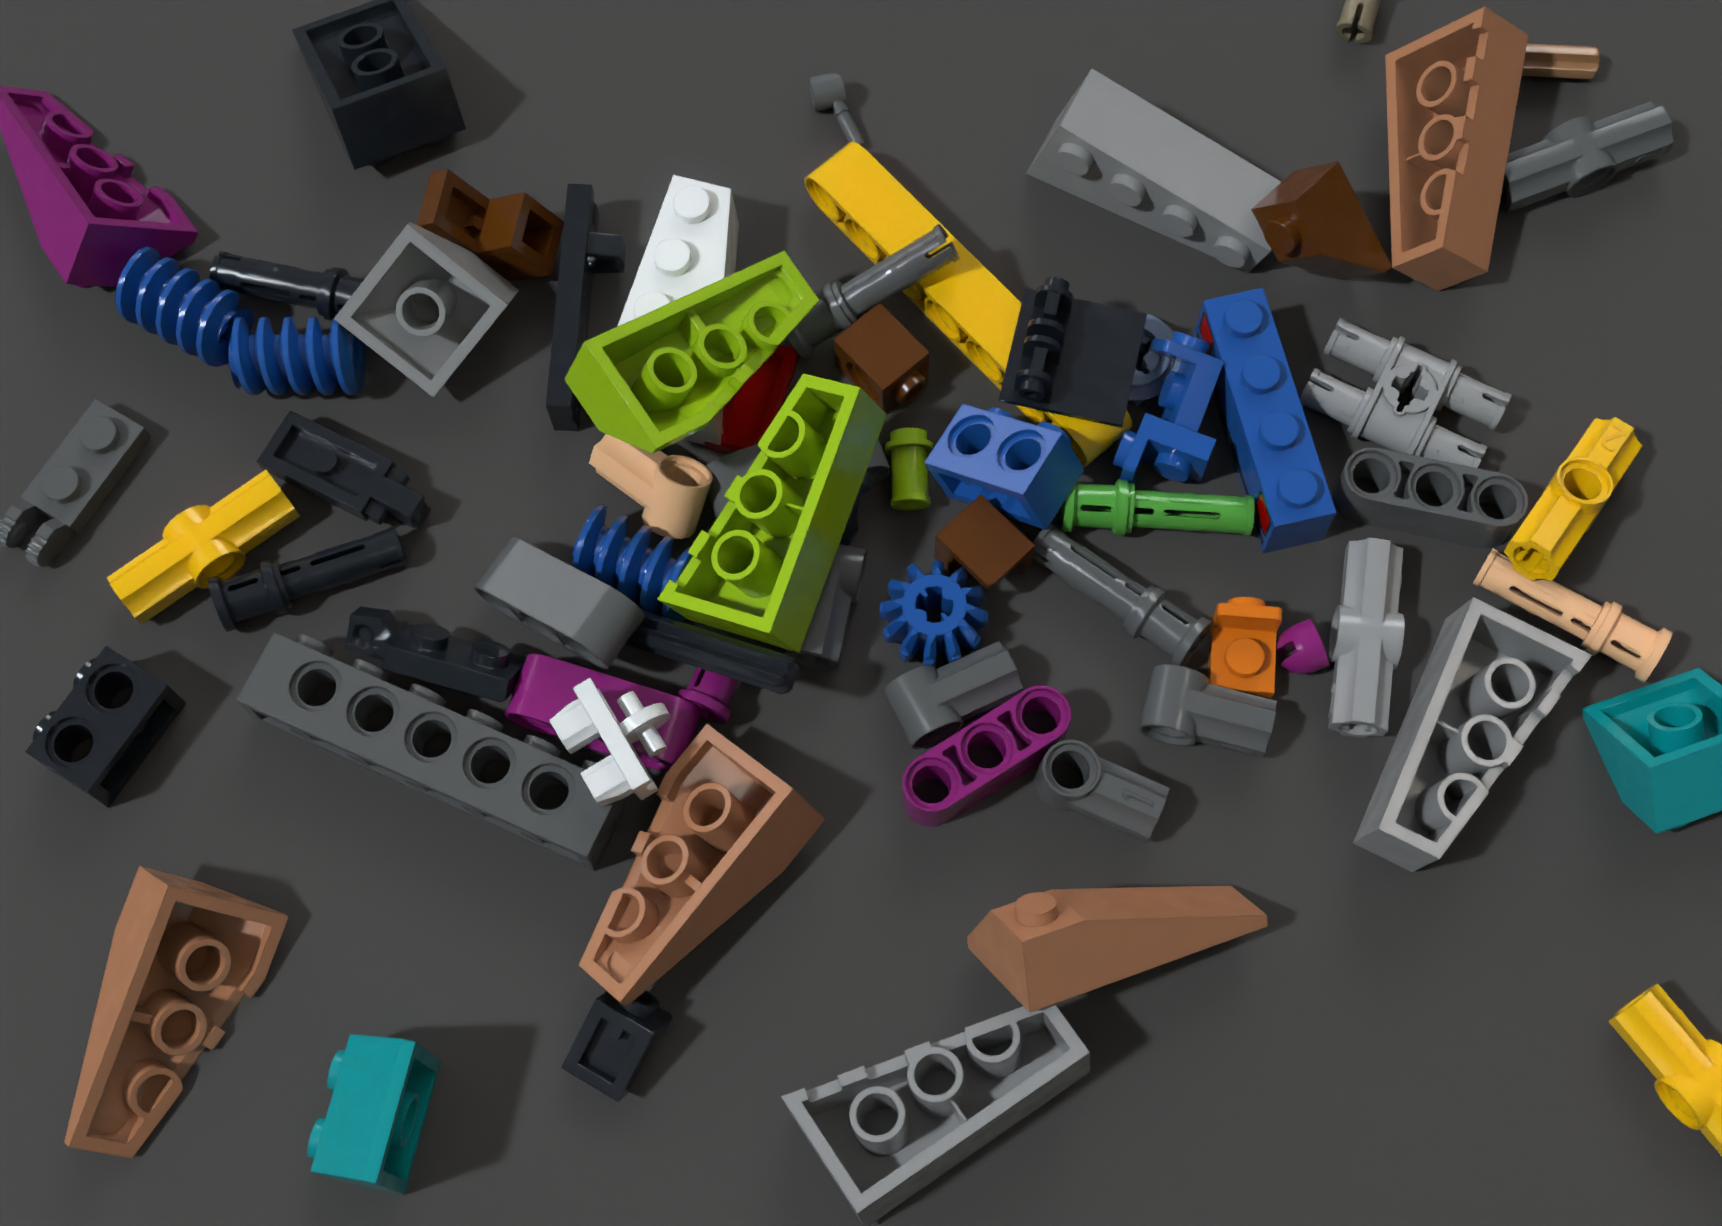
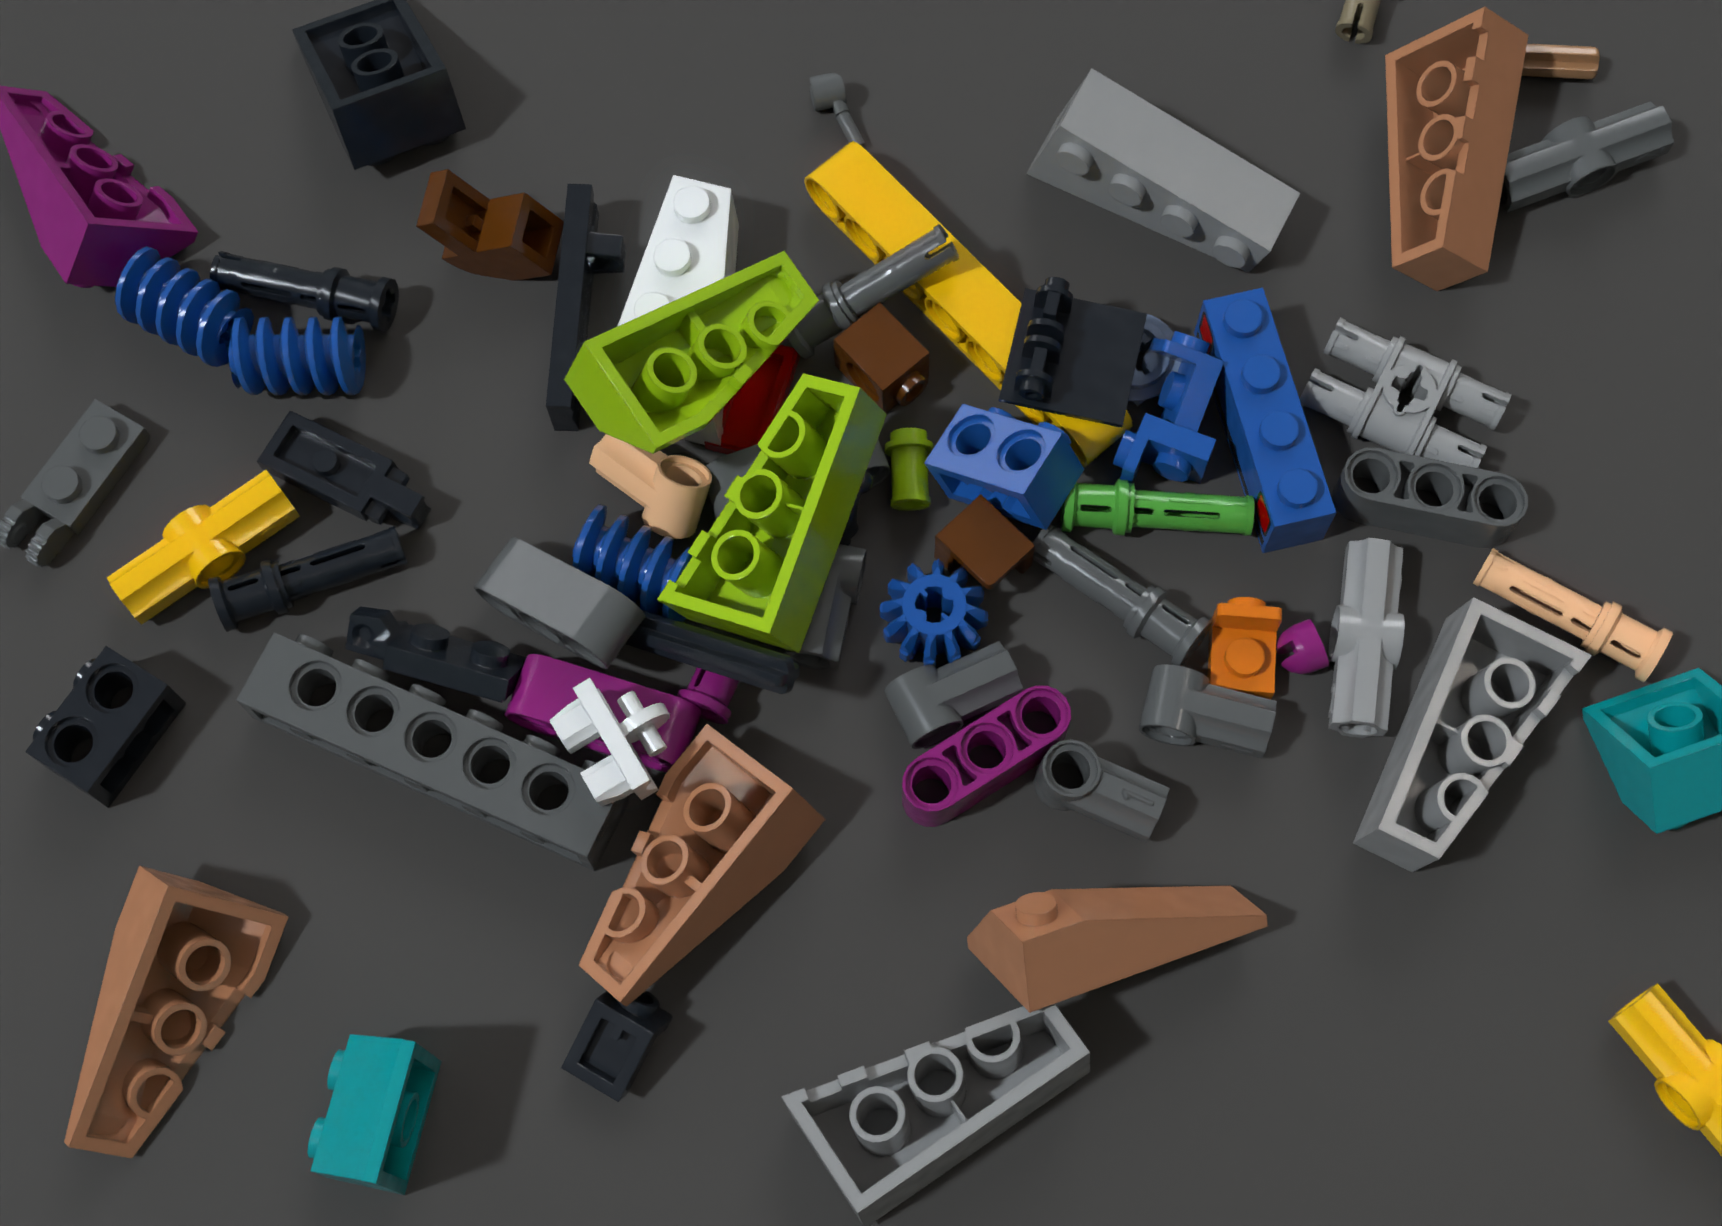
light grey slope [334,222,519,397] -> none
reddish brown slope [1251,161,1392,279] -> none
yellow piece [1504,417,1643,581] -> none

